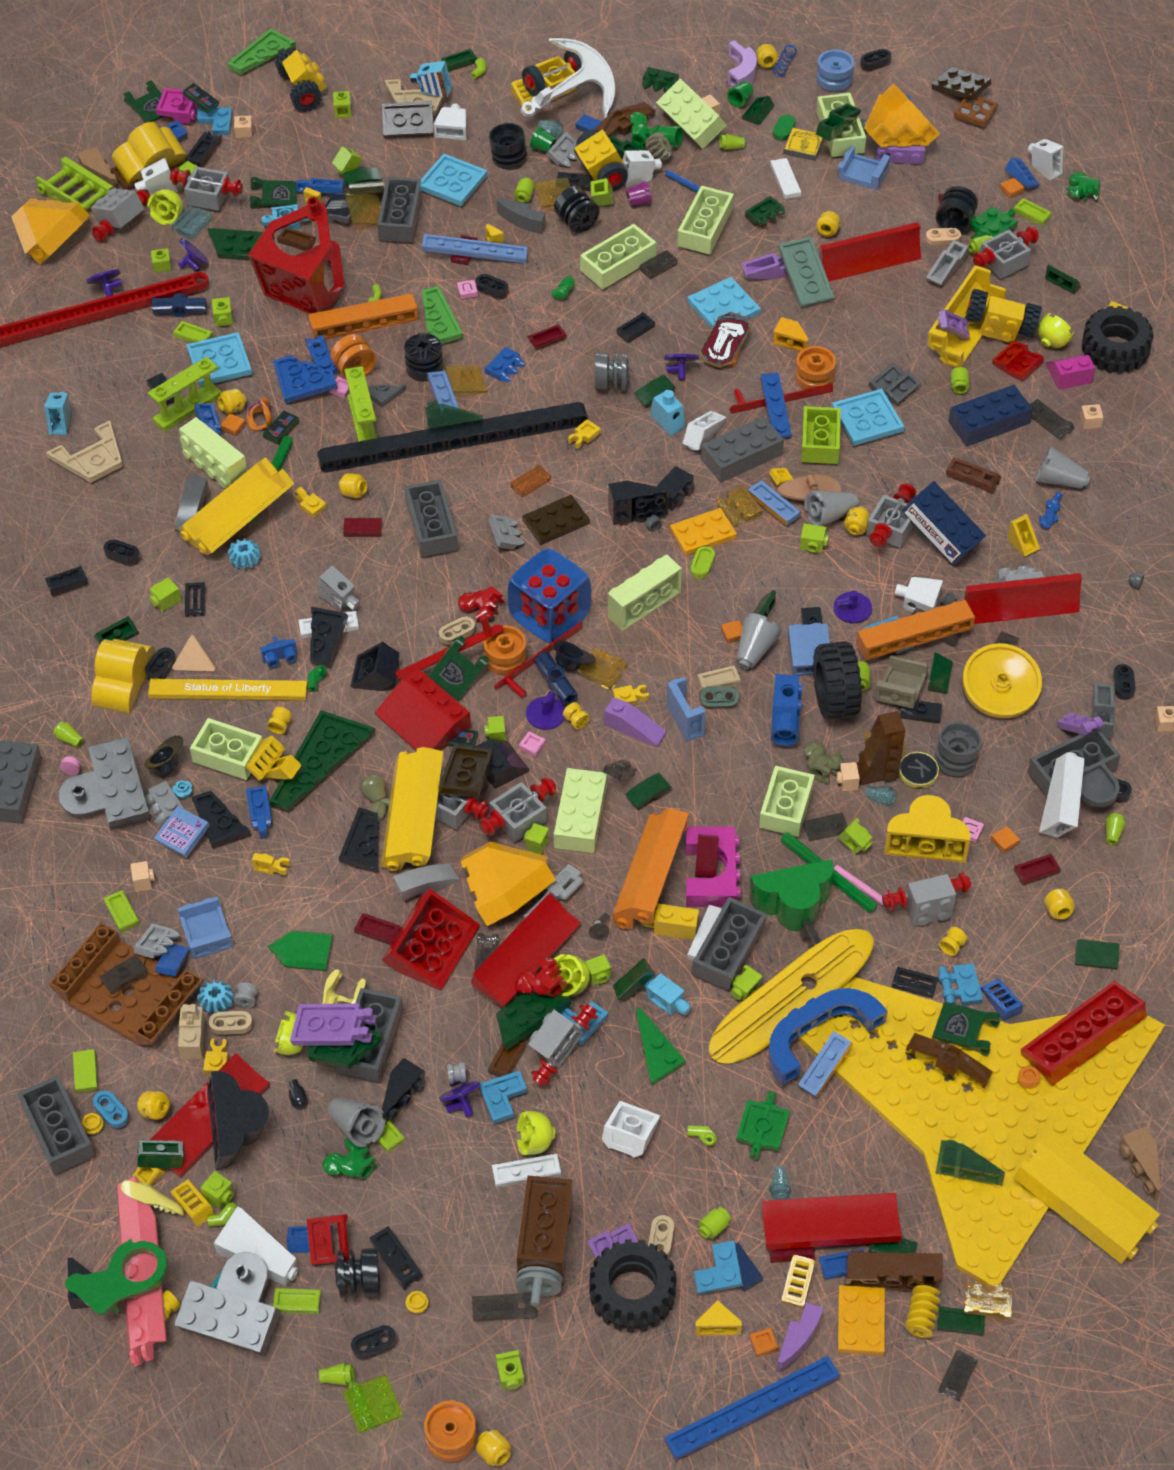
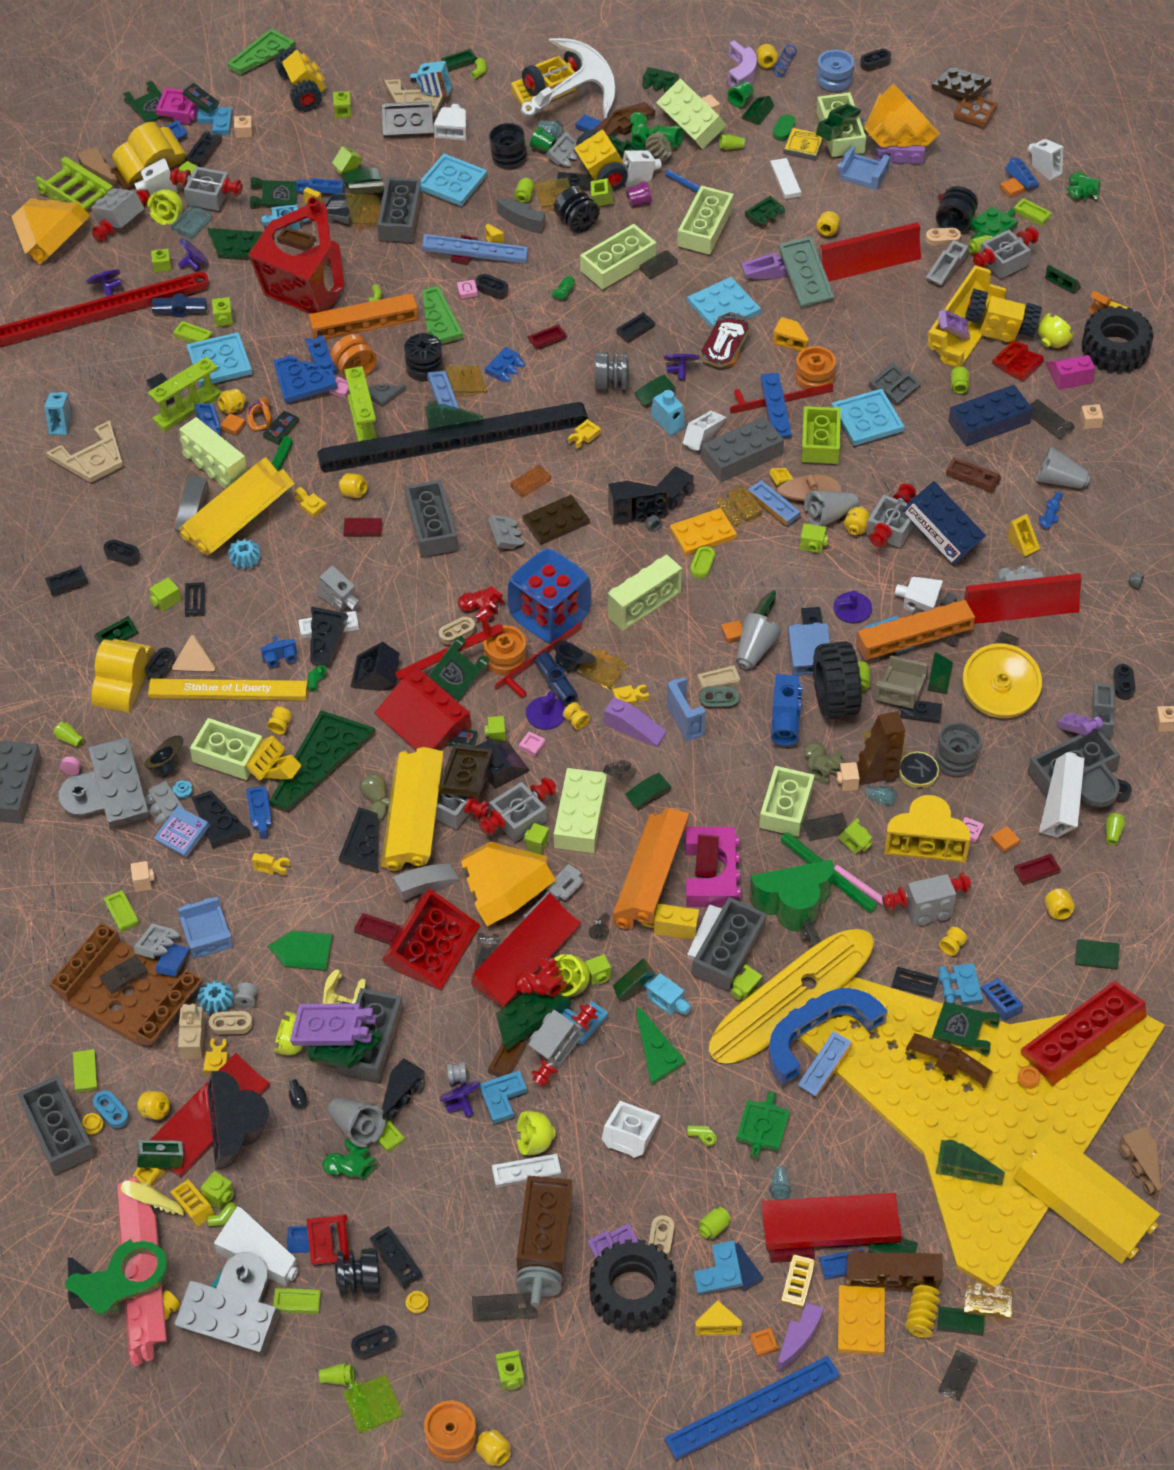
none -> orange slope [1089,290,1117,314]

